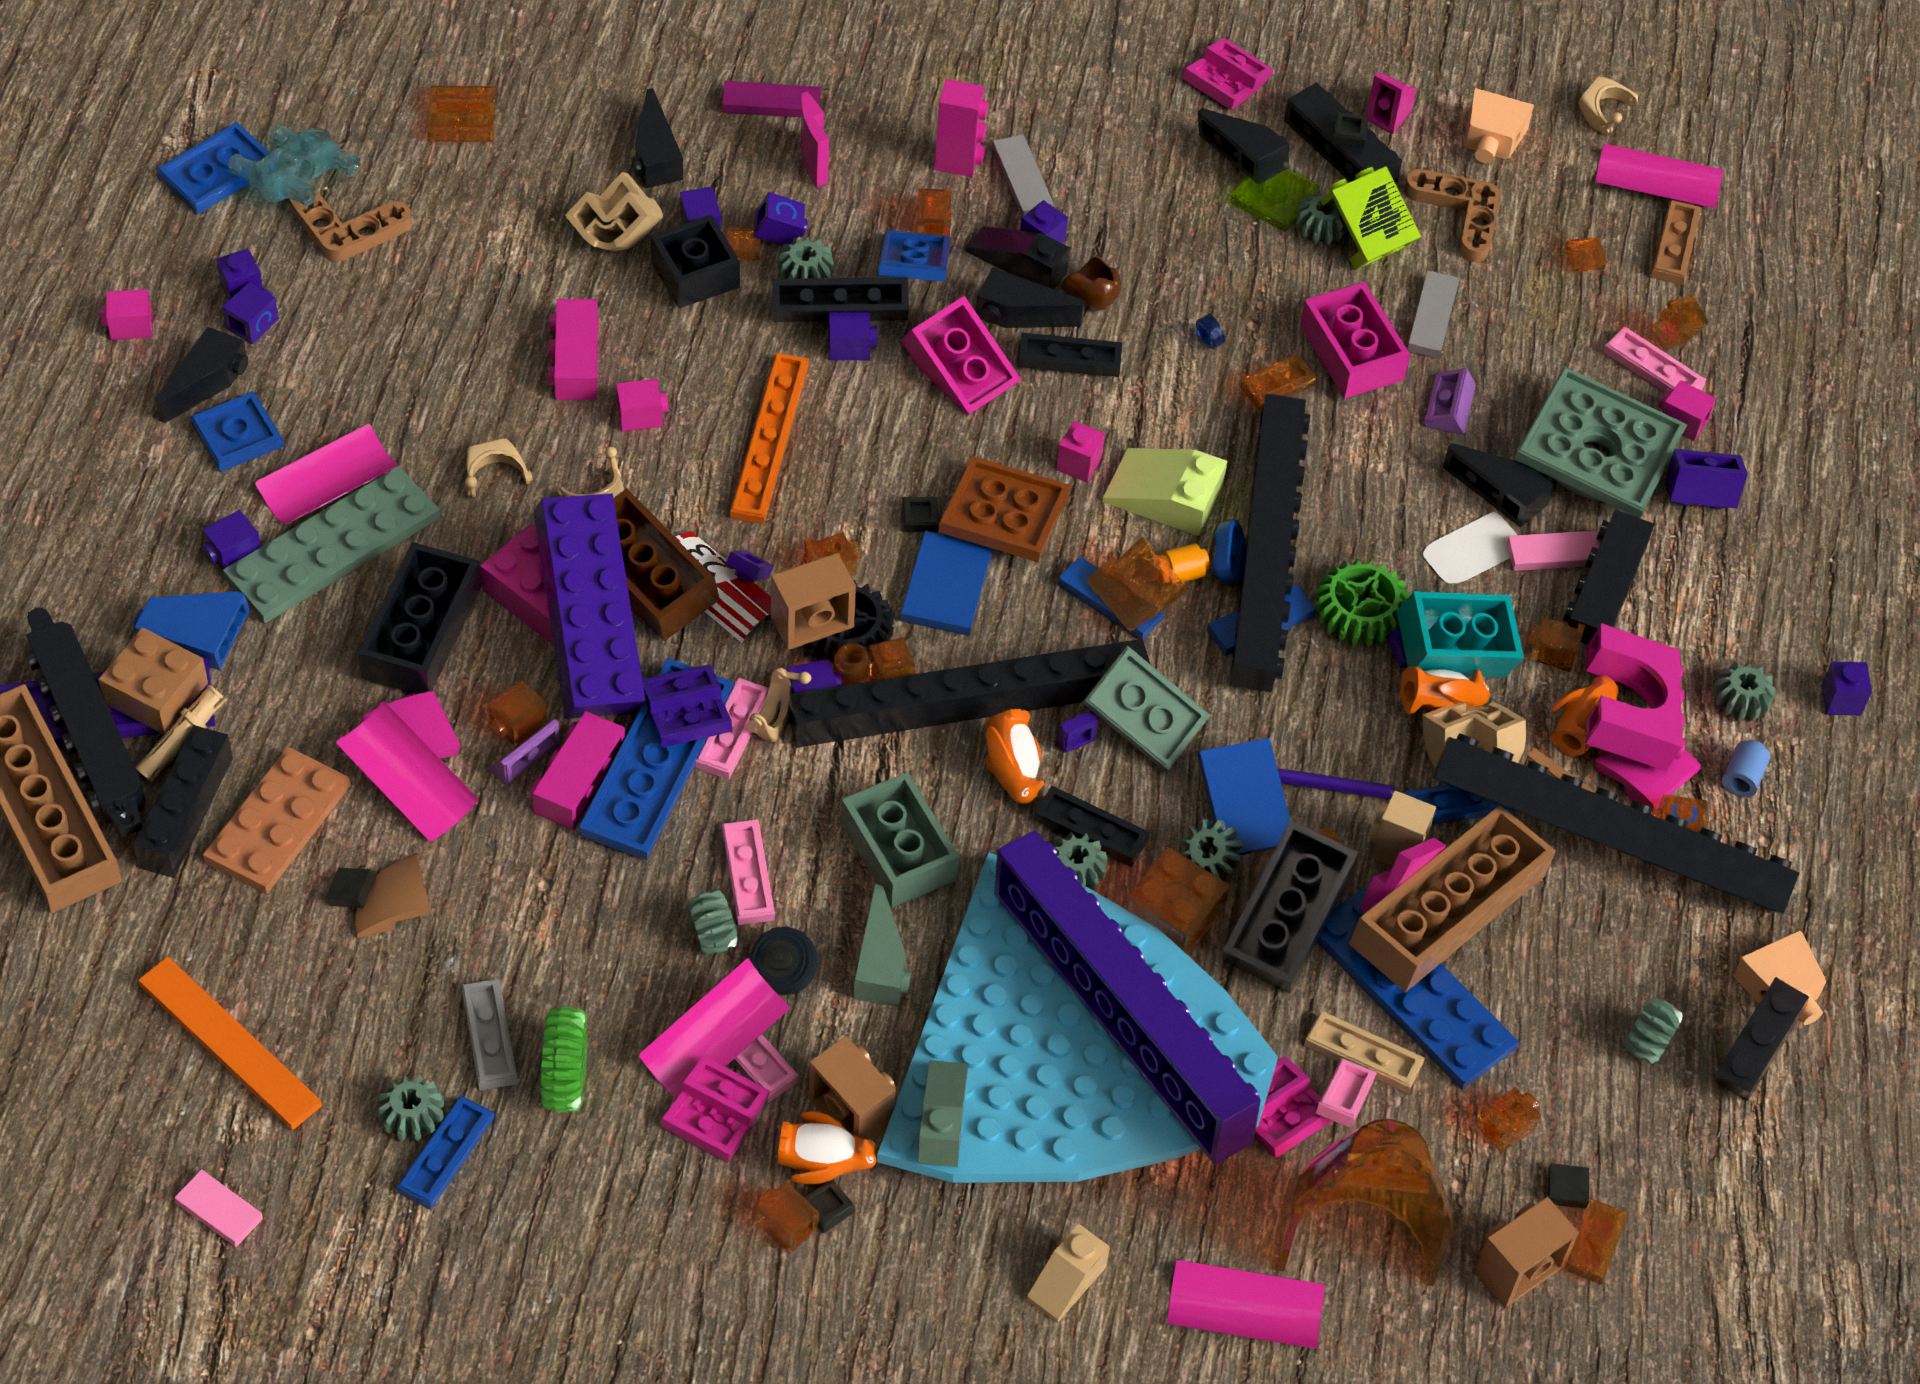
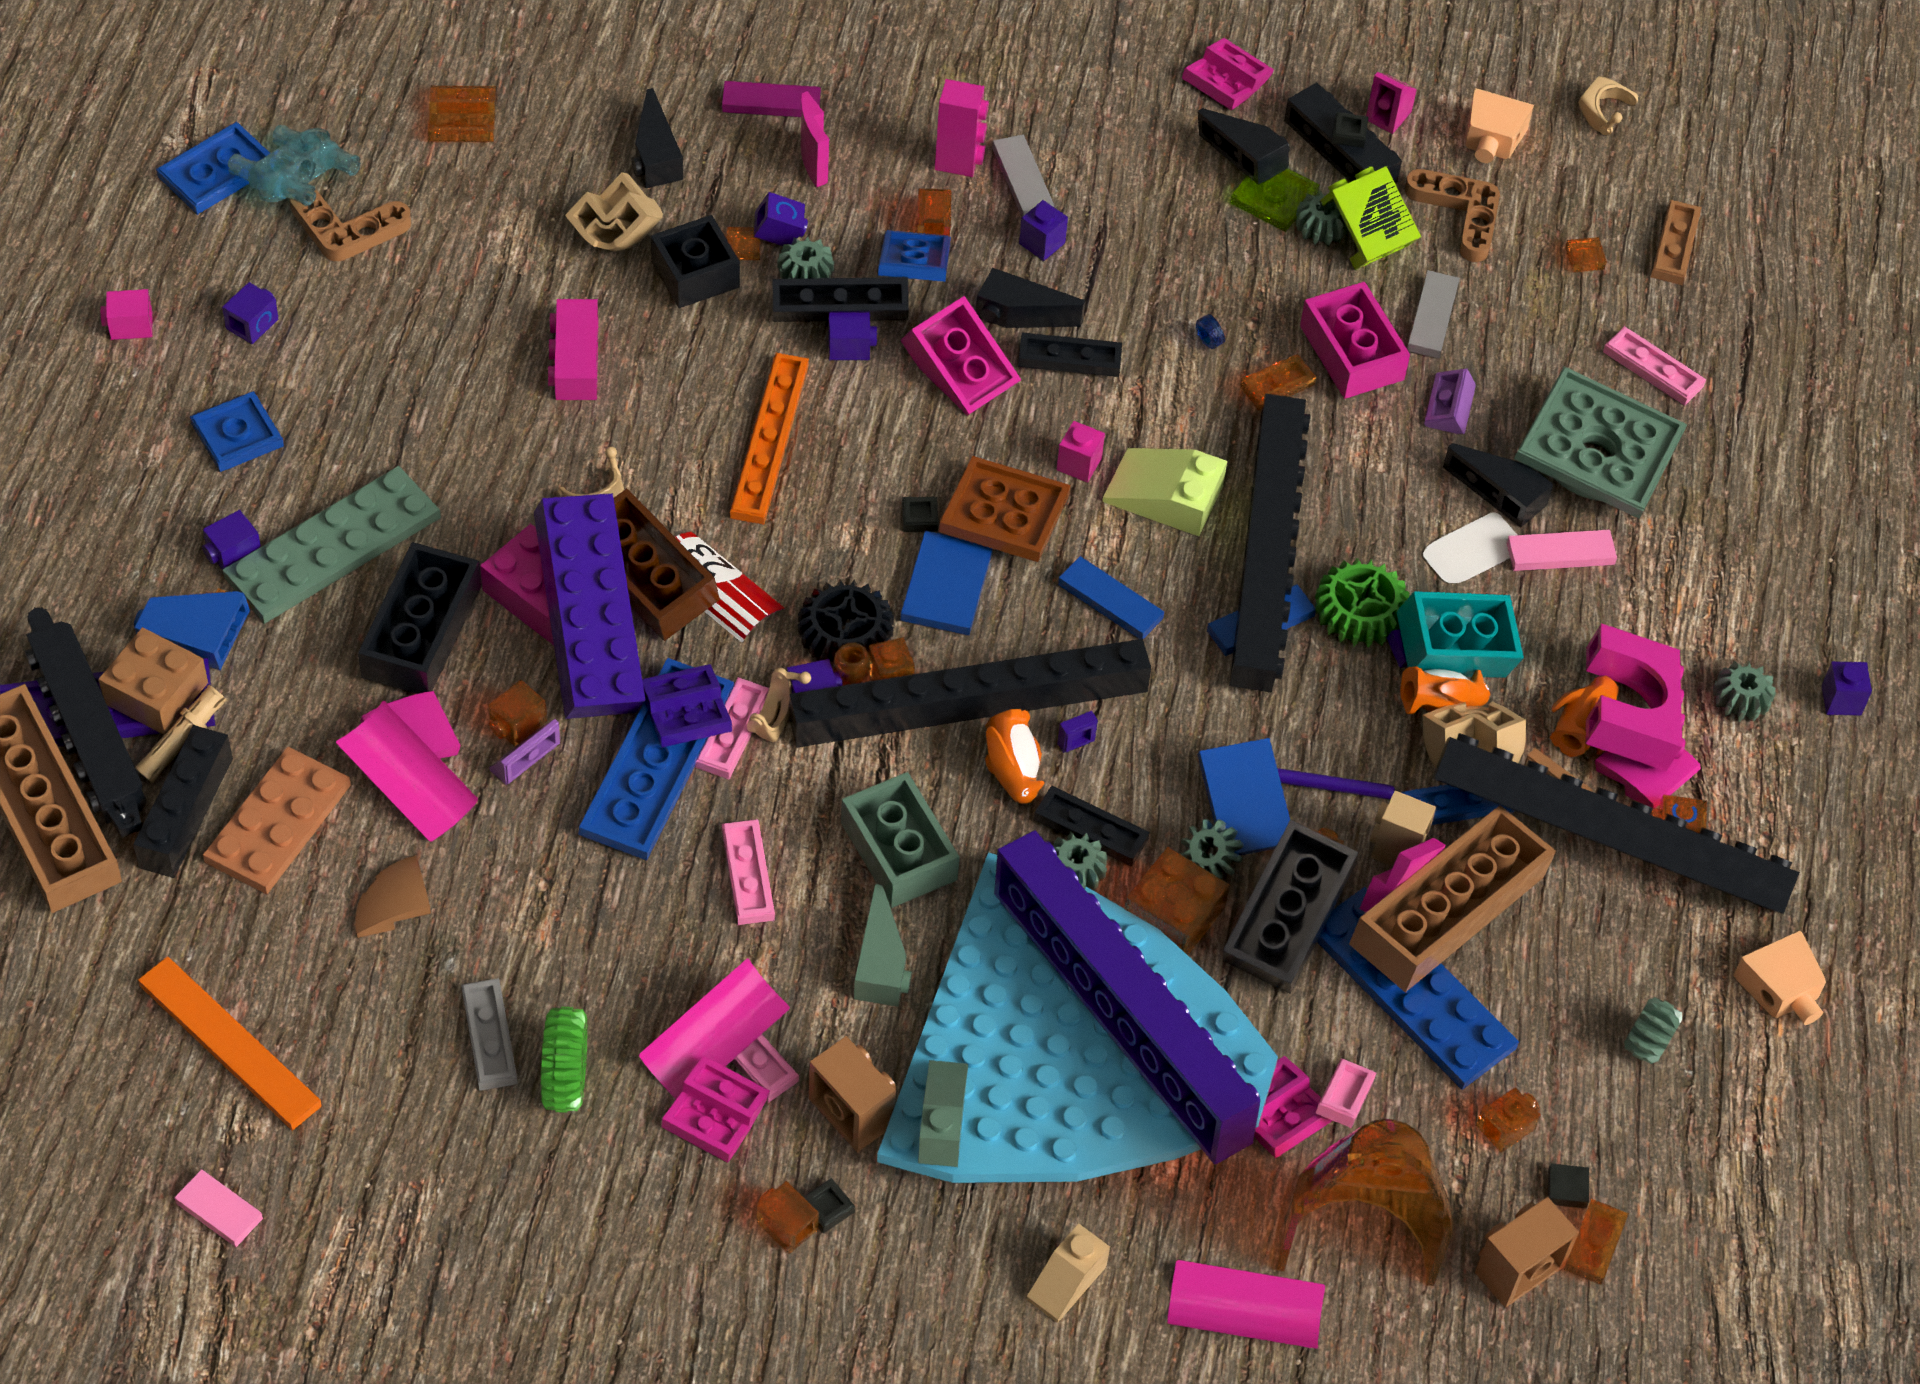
black slope [155,327,248,423] -> none
dark purple brick [216,248,263,301] -> none
dark pink sticker [255,424,401,524] -> none
pearl dark grey tile [325,868,376,908] -> none
sand green gear [377,1074,444,1142] -> none
blue tile [396,1095,494,1210] -> none
tan helmet [465,438,533,498] -> none
dark pink brick [530,711,625,830] -> none
dark pink brick [616,379,668,432] -> none
dark purple brick [680,187,721,229] -> none
sand green gear [687,890,738,955] -> none
dark purple plate [725,550,774,582] -> none
black wheel [750,926,818,995] -> none
medium nougat brick [771,553,856,650] -> none
animal [778,1111,879,1184] -> none
clear orange brick [804,532,861,577] -> none
black slope [965,226,1070,289] -> none
reddish brown hair [1060,255,1121,311] -> none
sand green tile [1082,646,1210,772] -> none
clear orange slope [1086,537,1189,631] -> none
light orange brick [1155,543,1210,585] -> none
blue plate [1211,519,1245,585] -> none
tan tile [1304,1010,1425,1094] -> none
clear orange brick [1527,618,1586,672] -> none
black brick [1562,509,1655,645] -> none
dark pink sticker [1596,144,1724,208] -> none
clear orange brick [1651,295,1709,350] -> none
dark pink brick [1658,380,1717,441] -> none
dark purple brick [1664,449,1747,509] -> none
black brick [1715,977,1809,1101] -> none
medium blue brick [1722,740,1771,797] -> none

